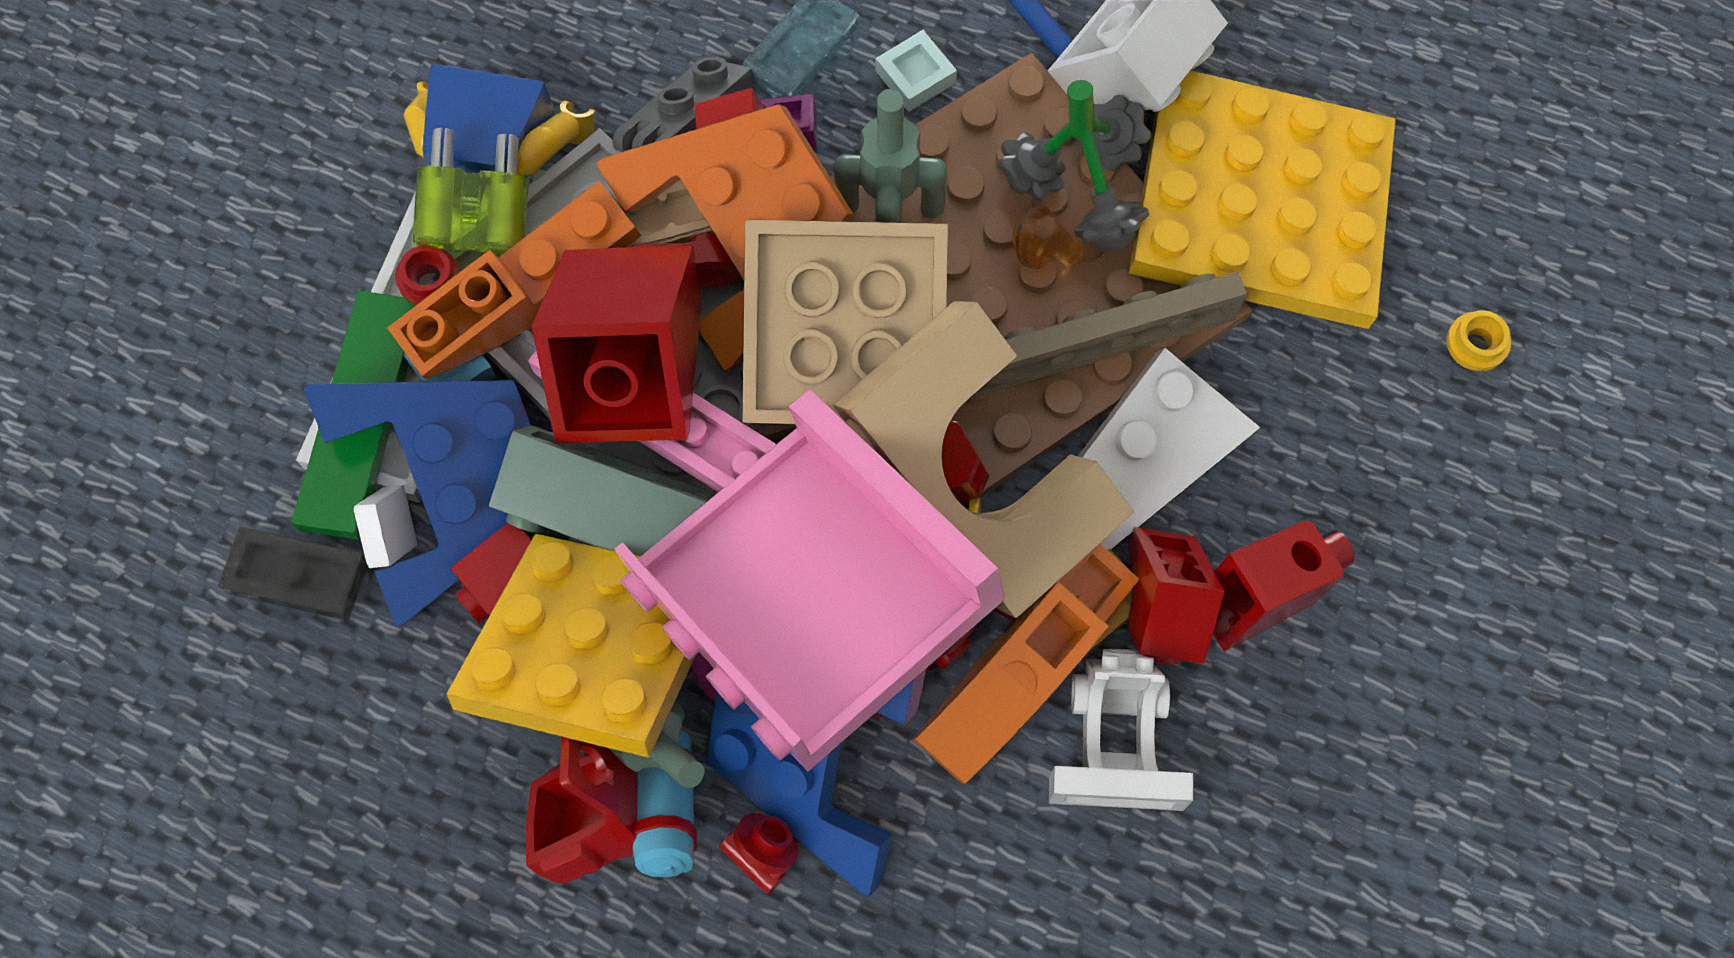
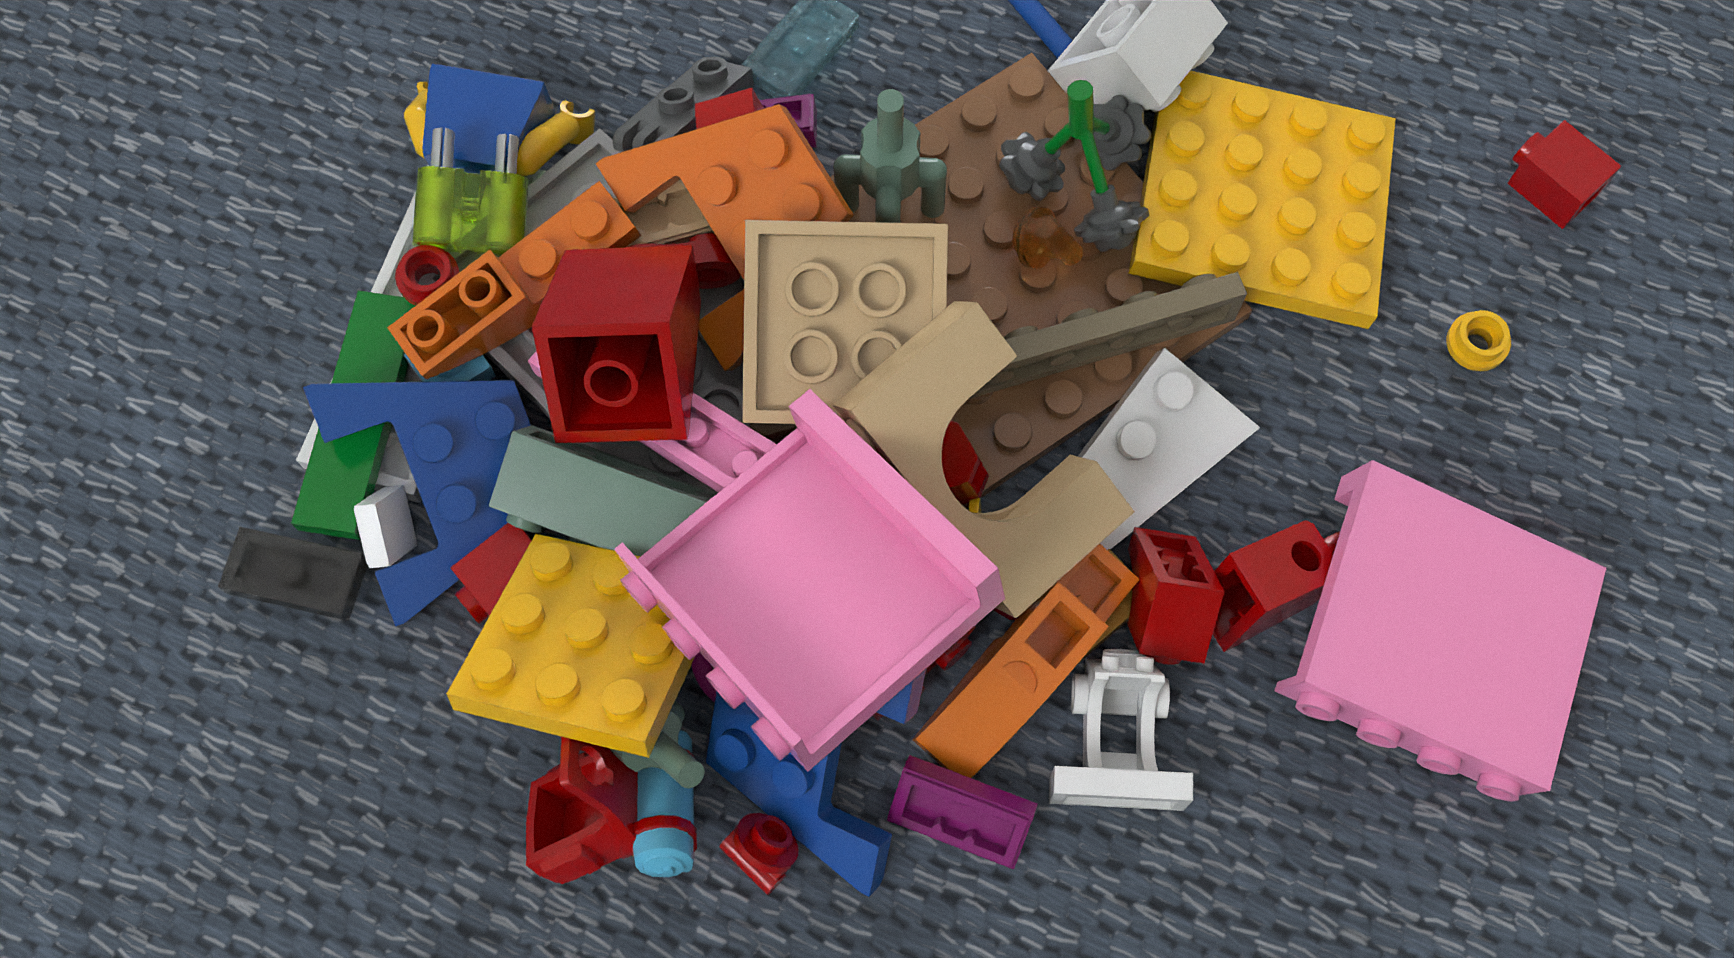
light aqua plate [875,30,957,112] -> none
none -> magenta plate [887,755,1038,870]
none -> bright pink panel [1275,460,1606,801]
none -> red brick [1507,120,1622,229]

